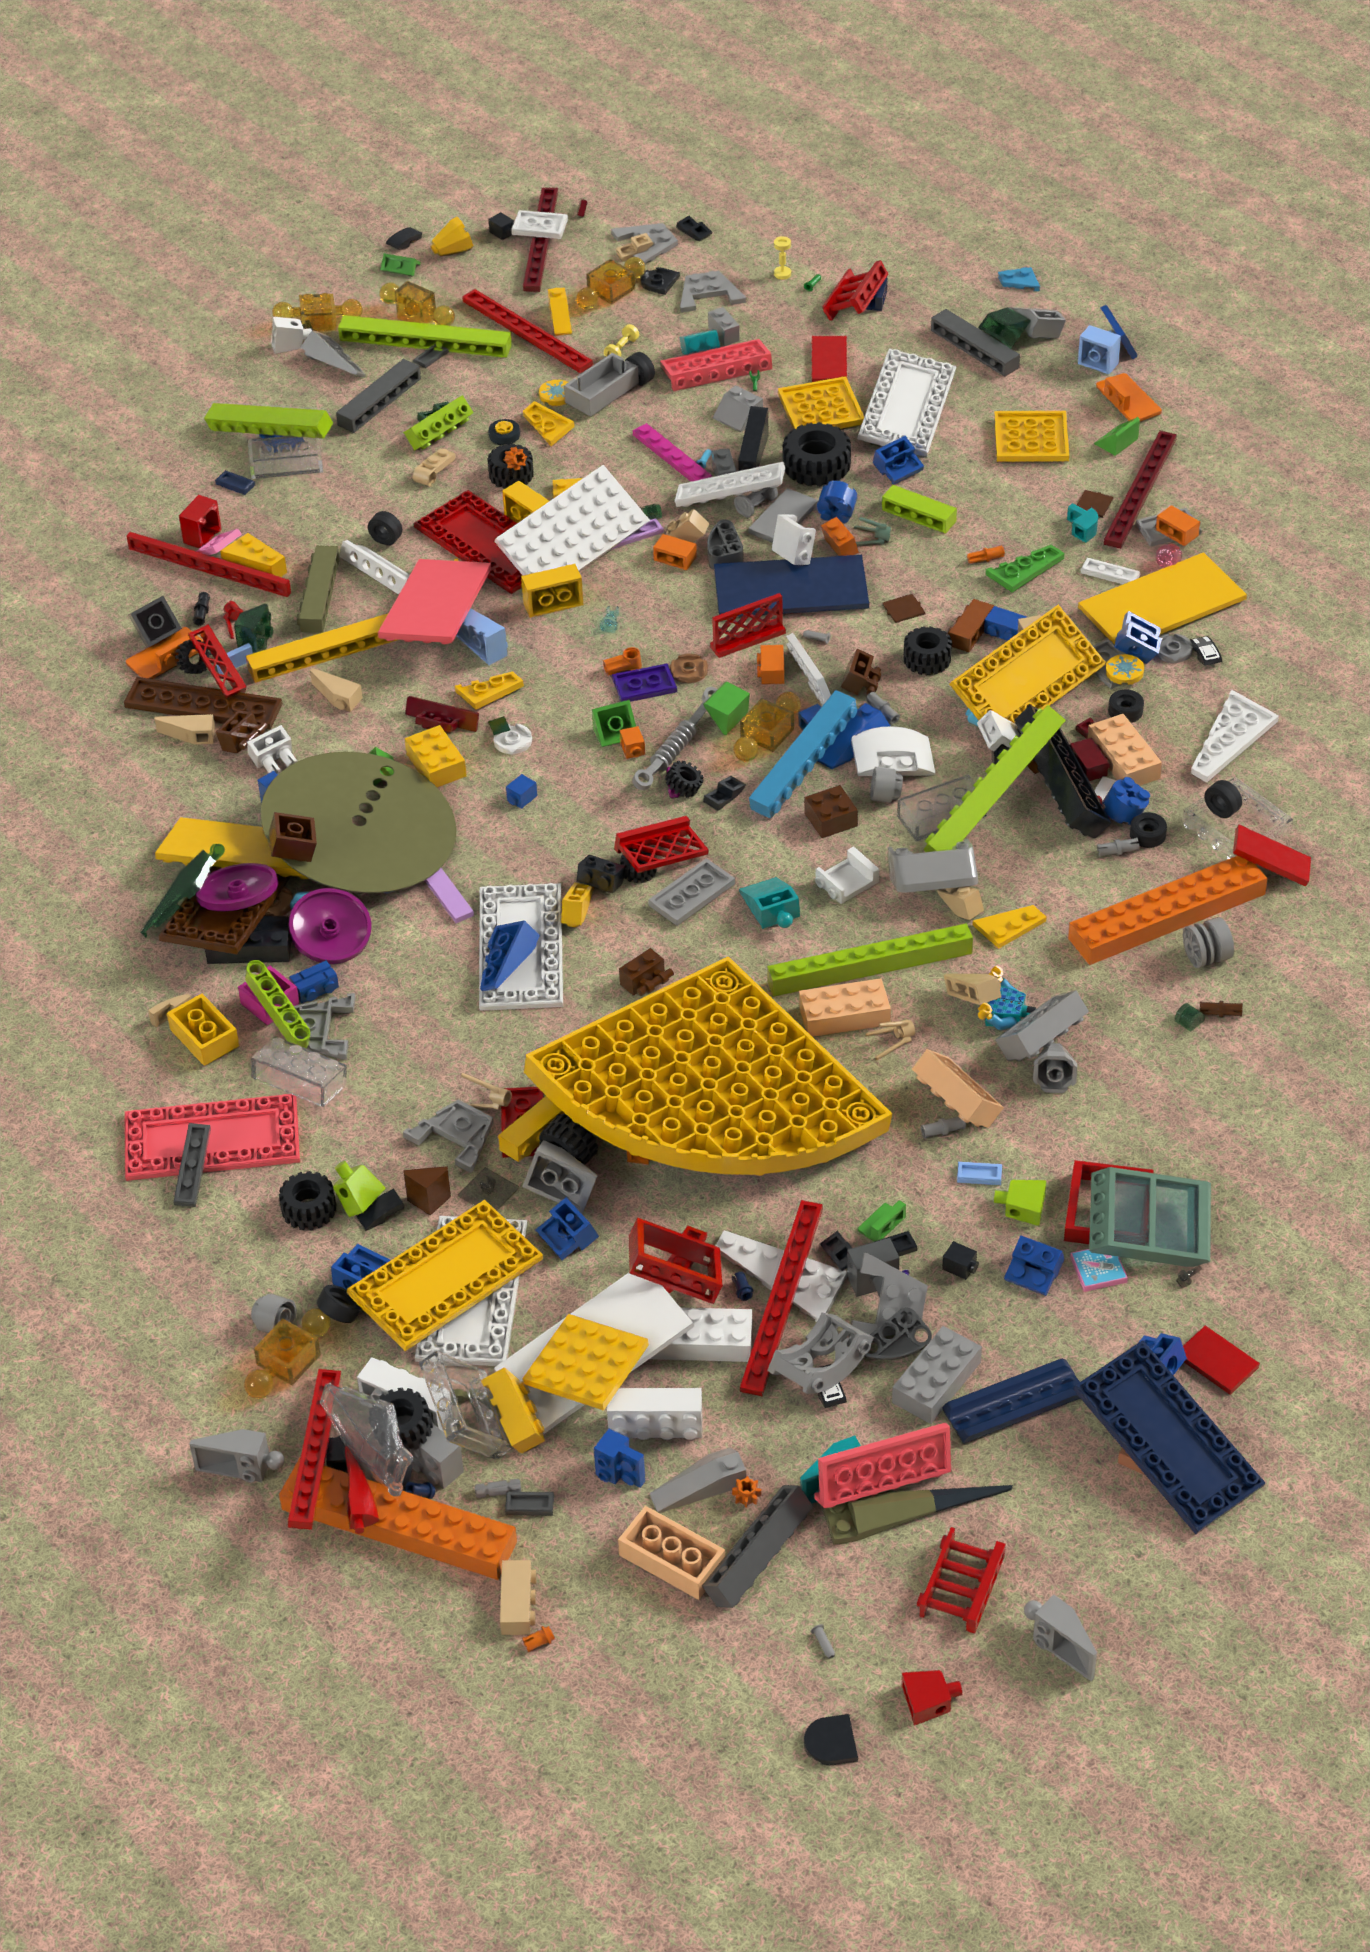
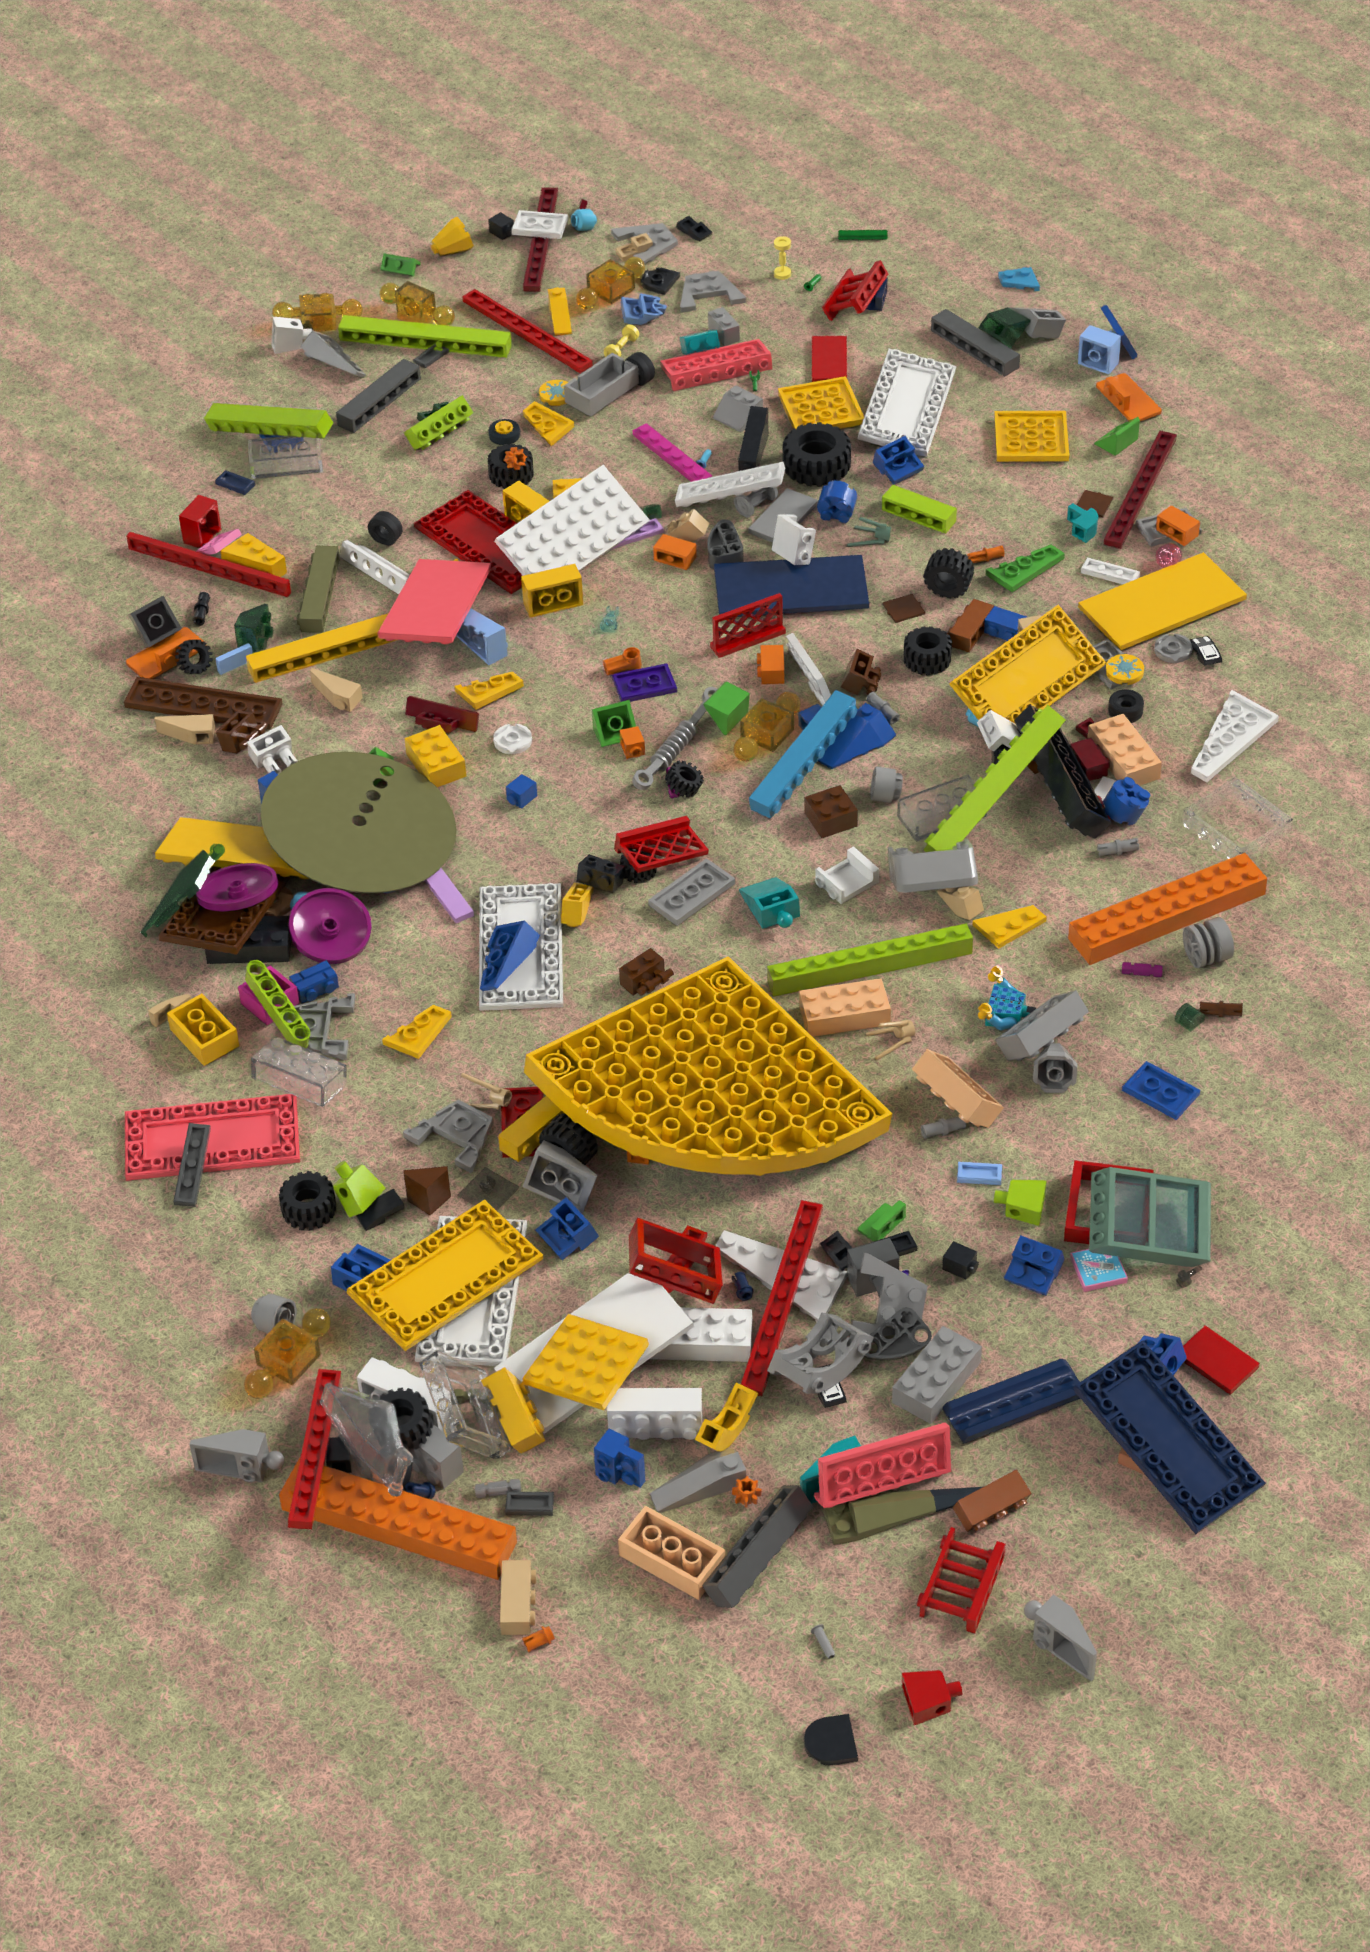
red fence [188,624,247,698] -> none
red plant [223,601,263,639] -> none
reddish brown brick [269,812,317,862] -> none
black tyre [317,1285,361,1323] -> none
red piece [345,1446,379,1534] -> none
black slope [386,227,422,250] -> none
tan plate [413,449,455,487] -> none
dark green sticker [488,716,510,735] -> none
medium nougat tile [670,653,708,683] -> none
black slope [703,776,746,811] -> none
dark grey brick [712,448,736,476] -> none
light grey piece [803,630,831,644] -> none
orange brick [821,517,859,556] -> none
white slope [851,726,936,776] -> none
tan slope [944,974,1001,1005] -> none
blue brick [1114,611,1162,664] -> none
black tyre [1130,812,1167,848] -> none
black tyre [1204,780,1242,818] -> none
red tile [1233,824,1311,887] -> none
none -> yellow wing [382,1005,452,1059]
none -> medium azure head [571,209,597,231]
none -> medium blue plate [620,294,667,325]
none -> yellow arch [695,1382,758,1452]
none -> green axle [838,230,888,240]
none -> black tyre [923,548,974,599]
none -> dark orange brick [953,1469,1032,1532]
none -> magenta axle [1122,962,1163,977]
none -> blue tile [1122,1061,1201,1120]

